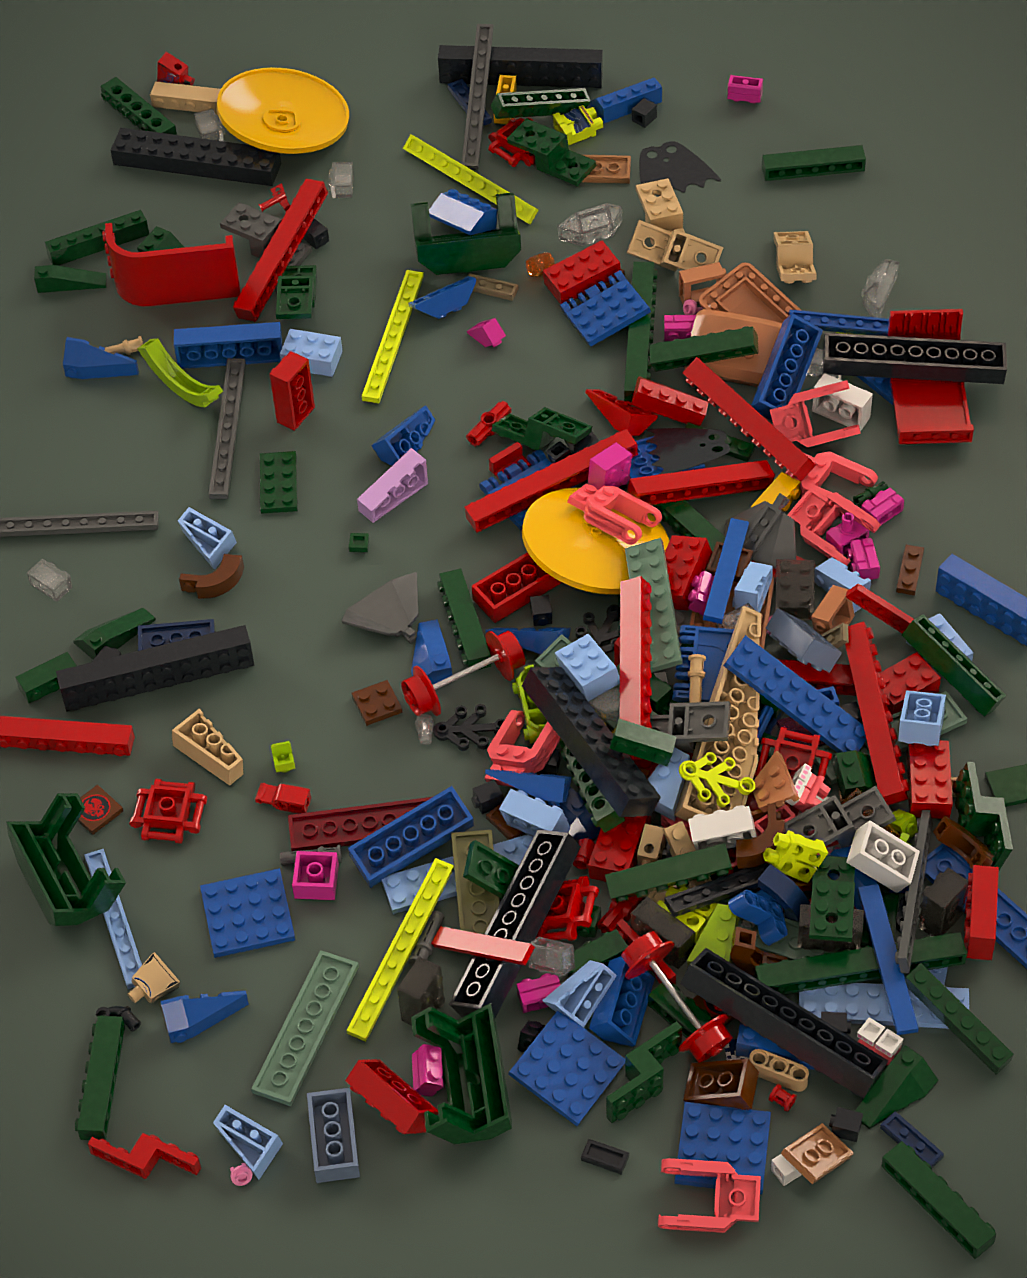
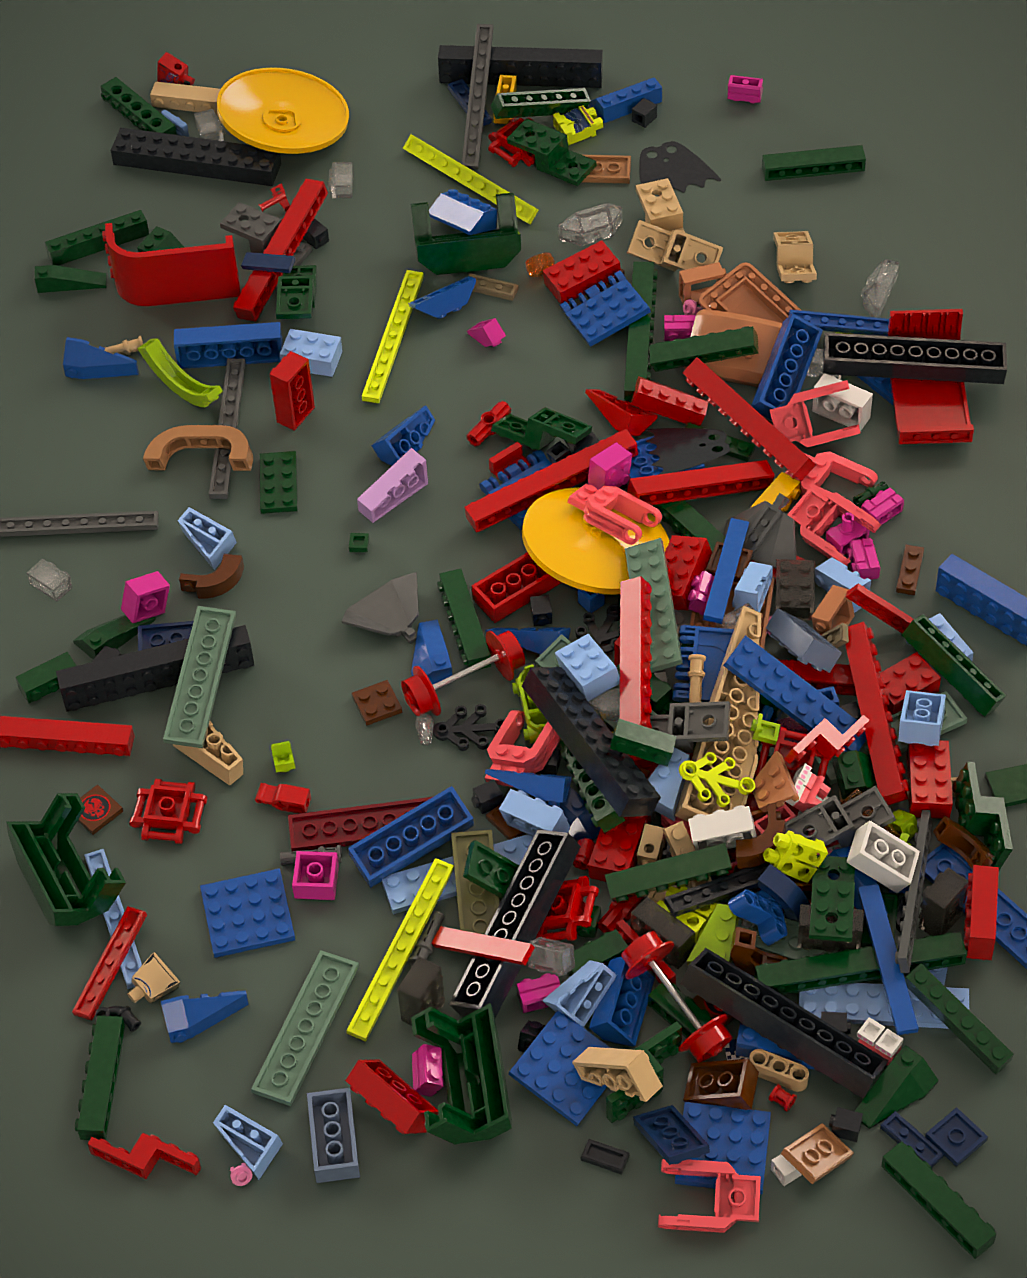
none -> red tile [72,906,147,1021]
none -> dark pink brick [121,571,170,623]
none -> medium nougat arch [143,425,253,471]
none -> medium blue plate [161,110,189,137]
none -> sand green plate [163,606,236,748]
none -> dark blue tile [241,252,295,273]
none -> tan wedge [572,1047,663,1102]
none -> blue brick [578,589,605,613]
none -> dark blue plate [633,1105,710,1165]
none -> lime bracket [750,713,780,745]
none -> bracket [784,715,869,764]
none -> dark blue plate [925,1107,988,1167]

